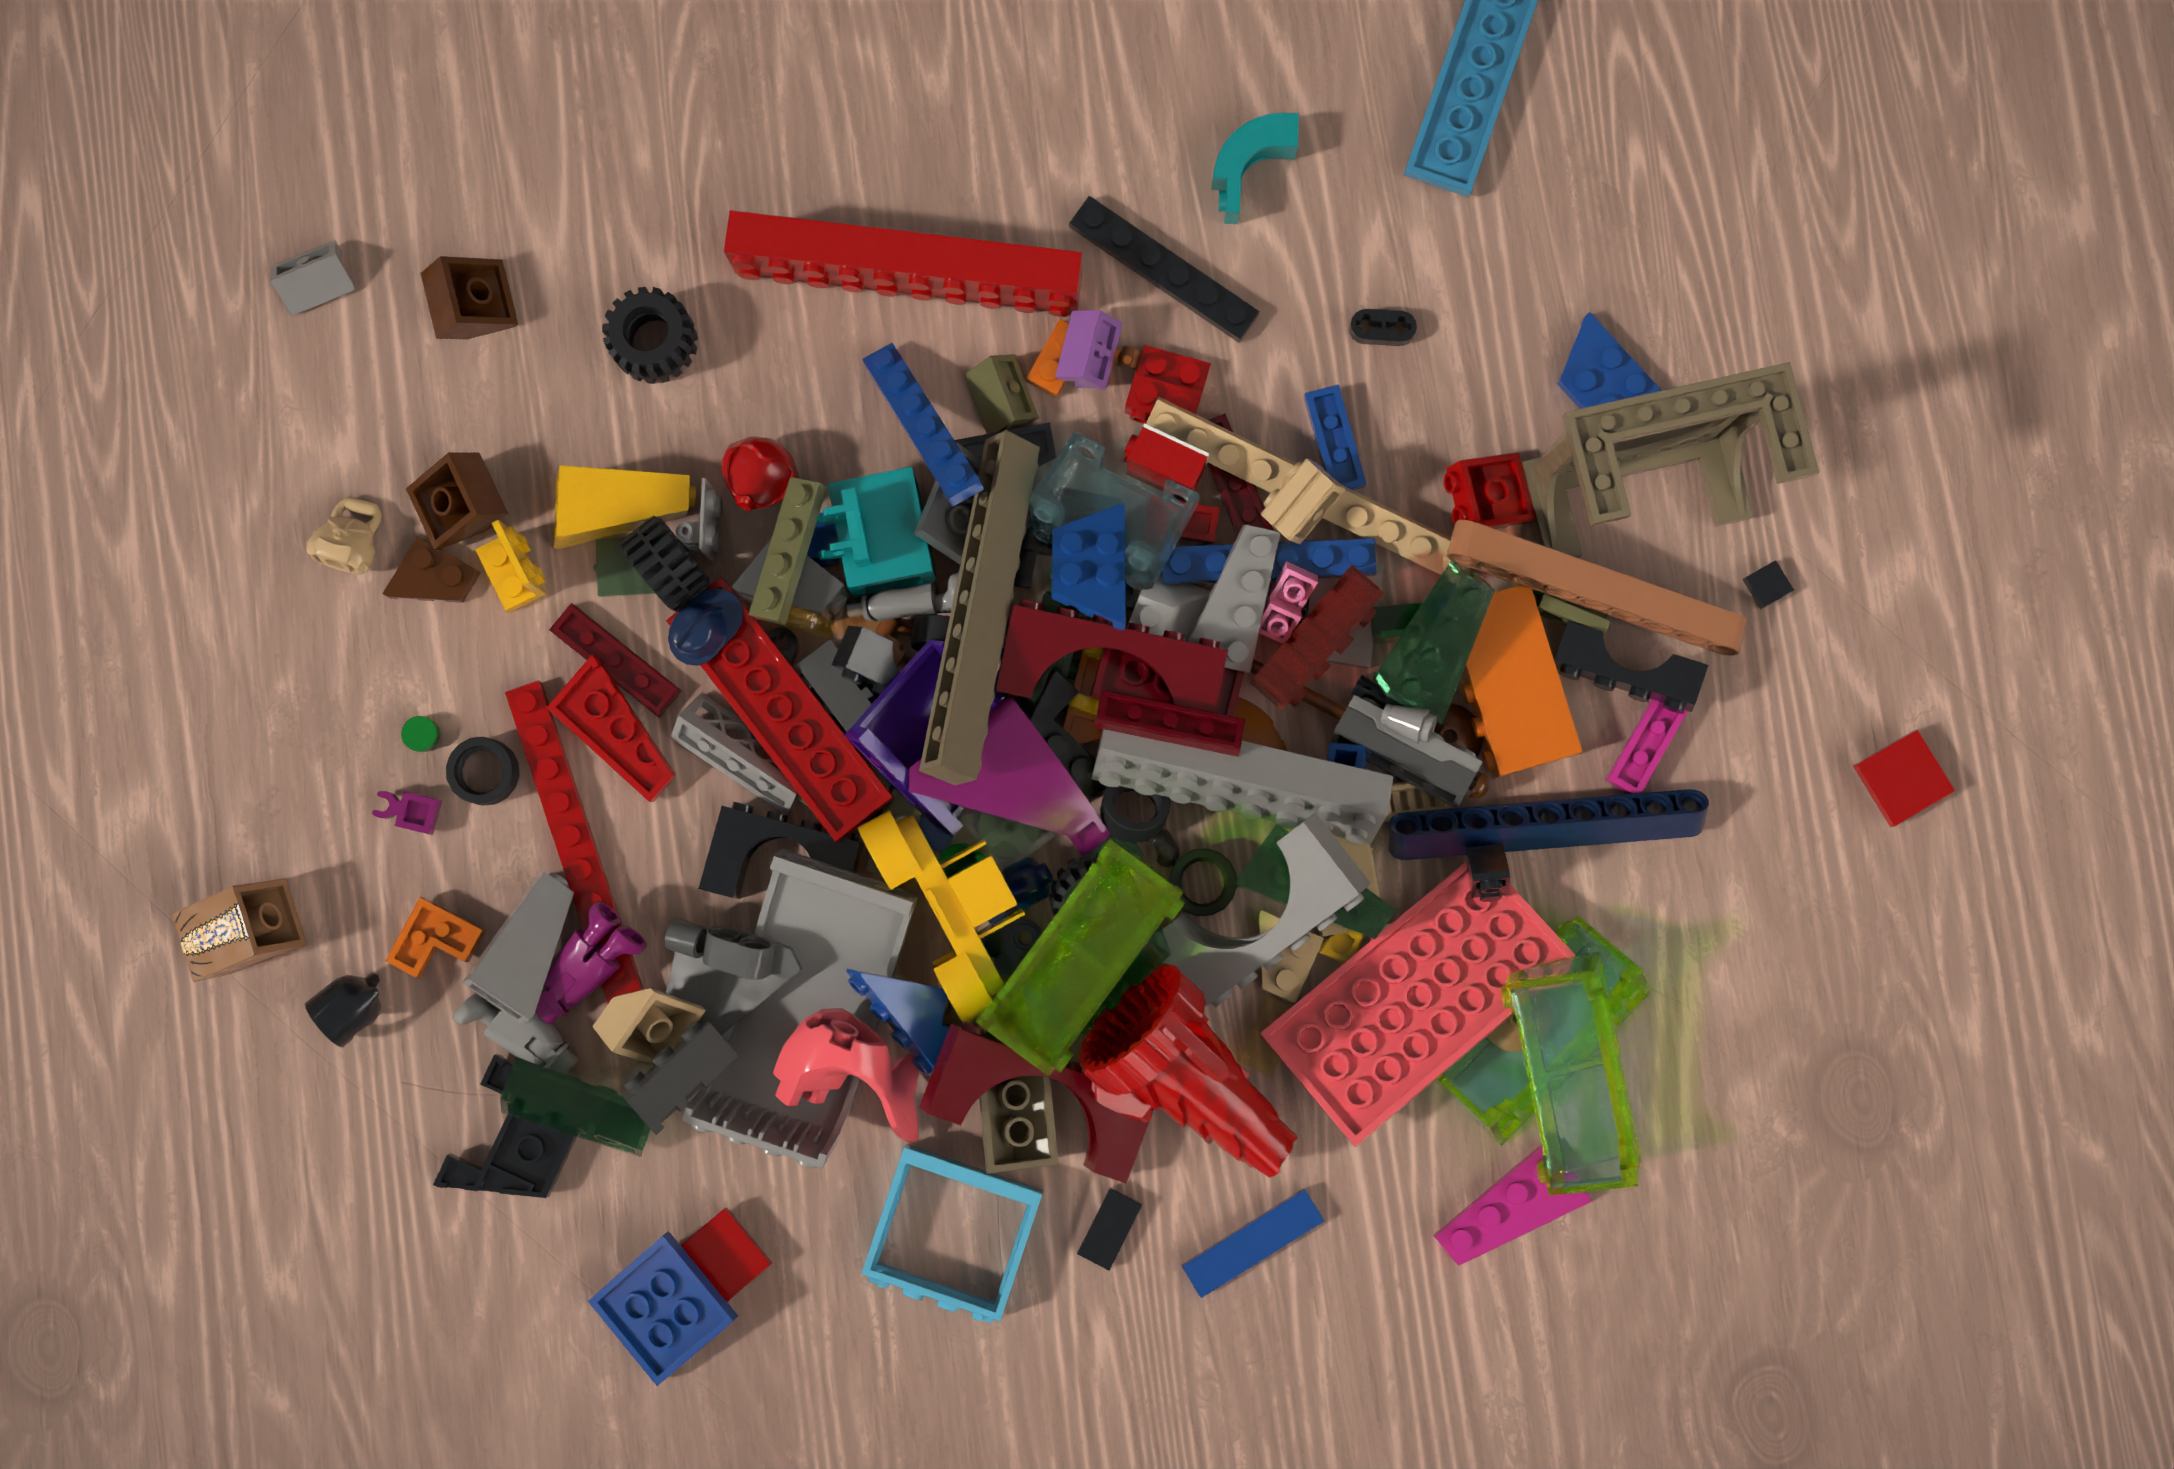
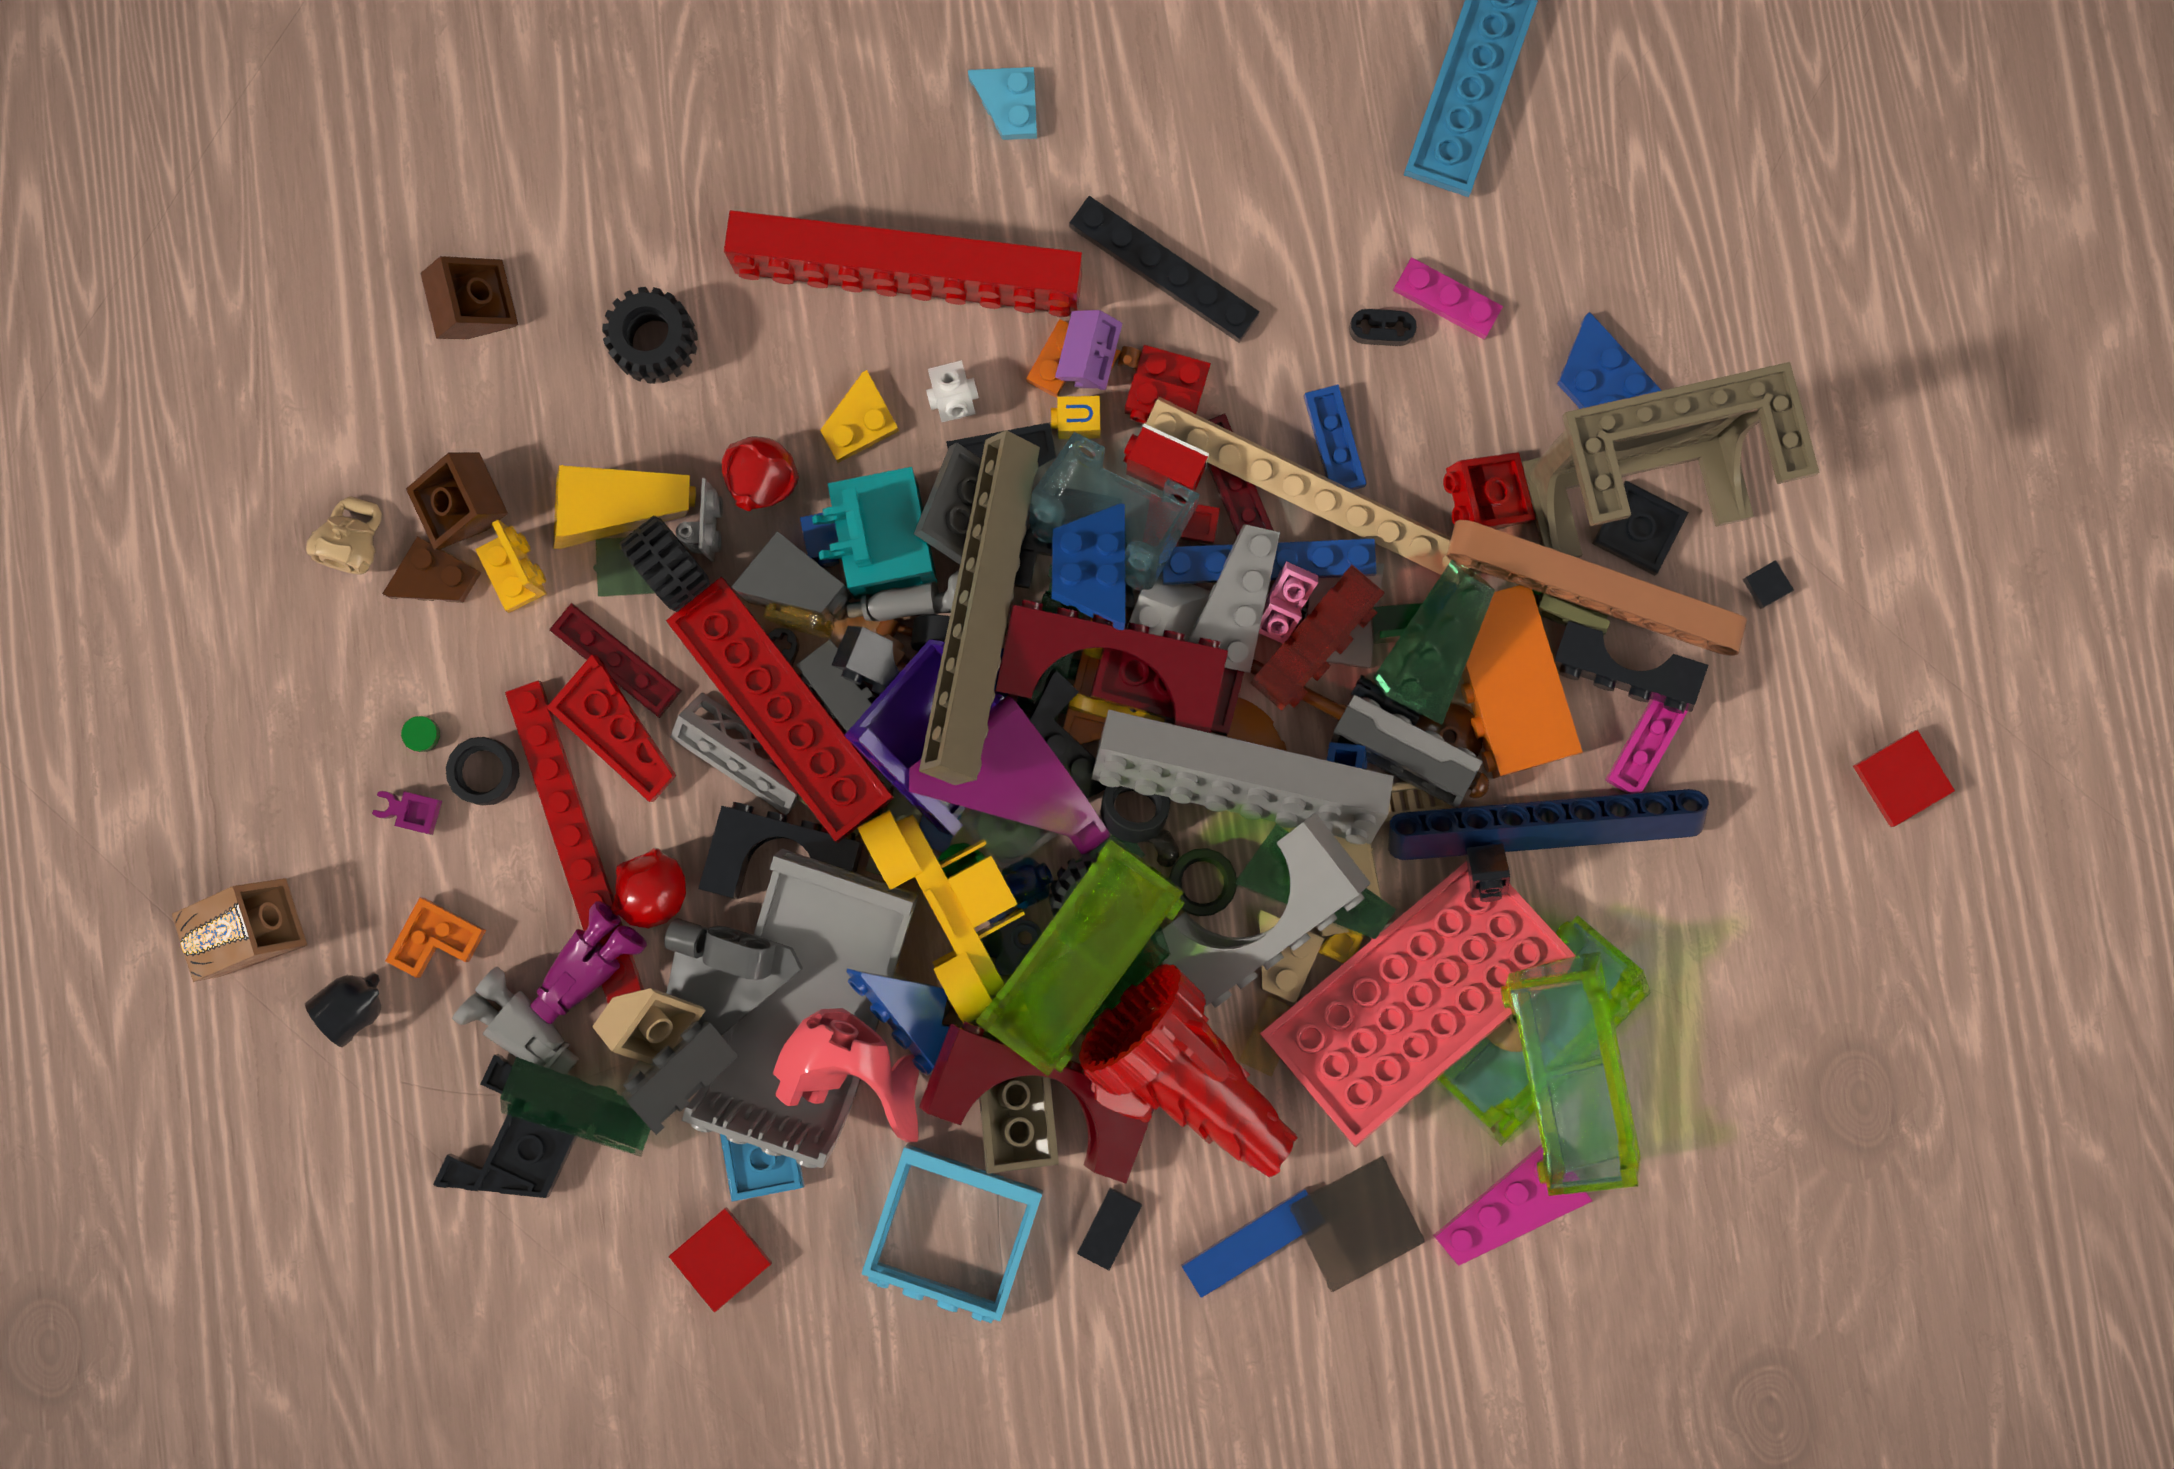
light grey panel [270,240,355,315] -> none
light grey slope [462,872,574,1024] -> none
blue plate [588,1231,738,1386] -> none
dark blue piece [668,588,744,666] -> none
olive plate [748,477,827,625] -> none
blue plate [862,343,984,507] -> none
olive panel [965,354,1039,434] -> none
dark red tile [1094,689,1245,757] -> none
teal arch [1211,113,1299,224] -> none
tan brick [1261,458,1346,544] -> none
light grey cone [1380,703,1437,744] -> none
none -> red helmet [611,848,686,929]
none -> dark azure plate [720,1134,805,1202]
none -> yellow wing [820,370,899,463]
none -> white brick [926,360,979,422]
none -> medium azure wing [968,67,1037,140]
none -> yellow brick [1051,396,1100,439]
none -> clear smoke piece [1289,1156,1425,1292]
none -> dark pink plate [1393,257,1503,340]
none -> black tile [1592,481,1689,576]

